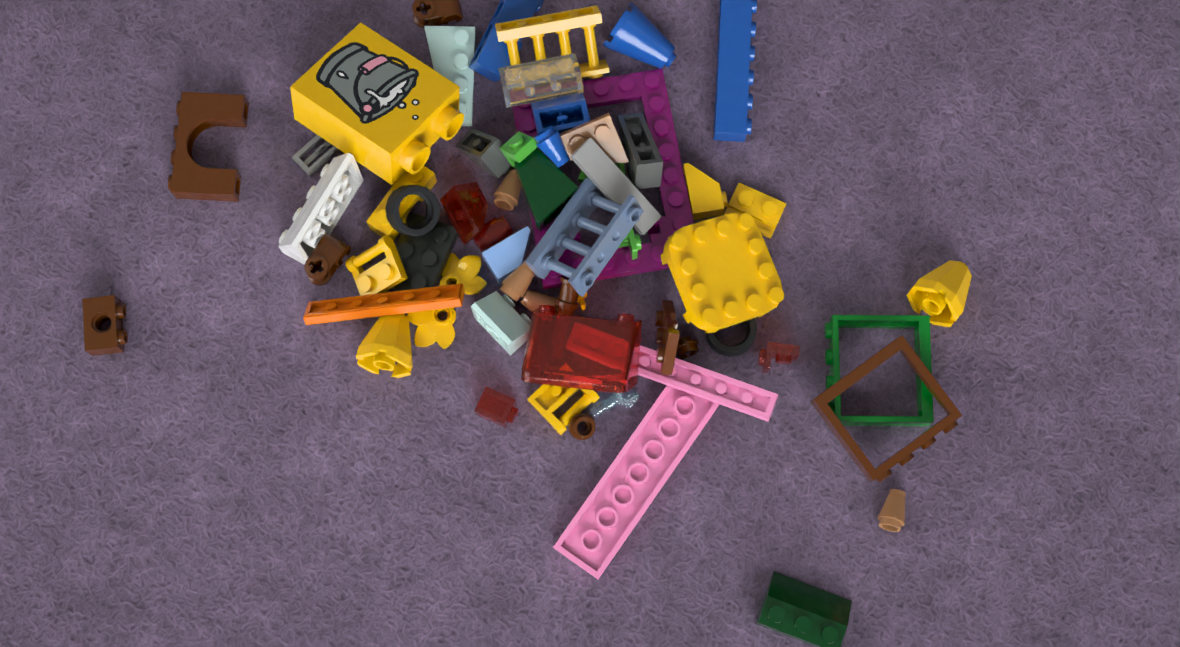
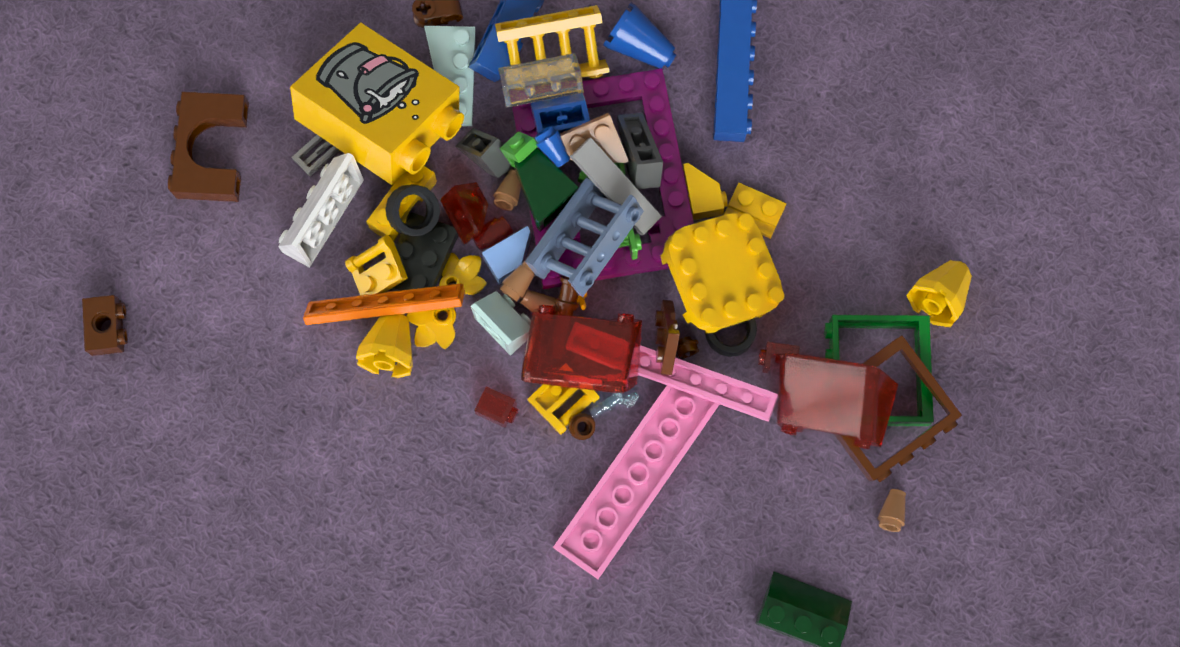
reddish brown piece [304,233,351,286] -> none
none -> clear red windscreen [777,353,899,449]

